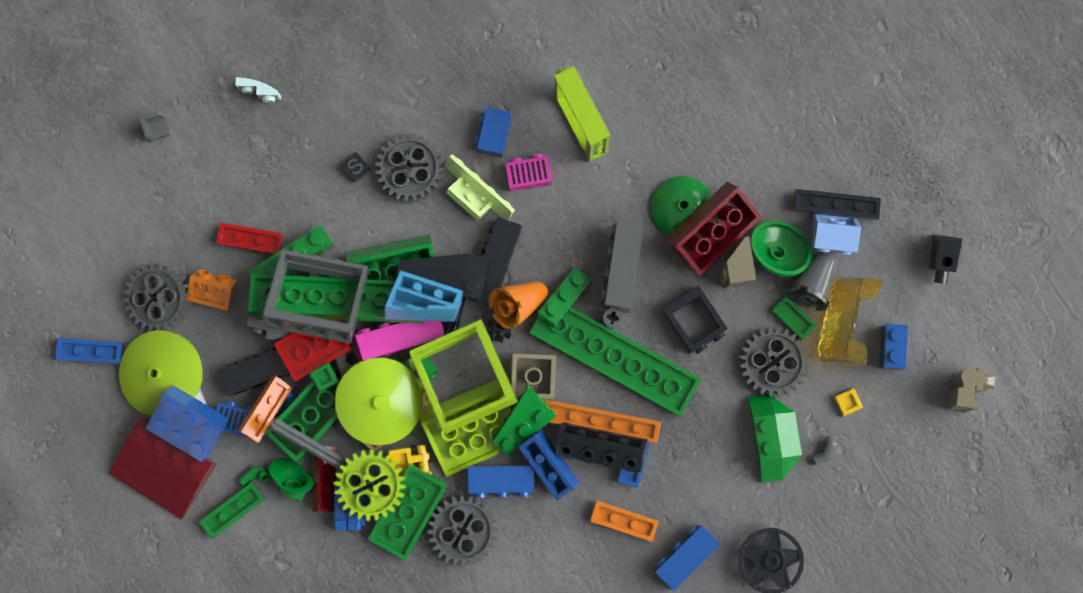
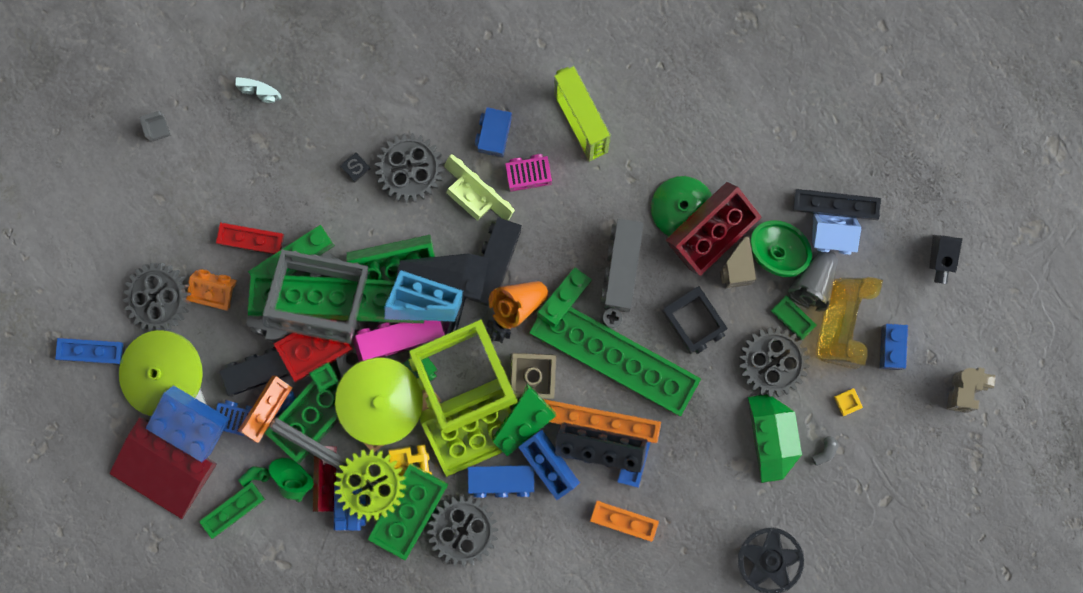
blue brick [655,525,721,591] -> none

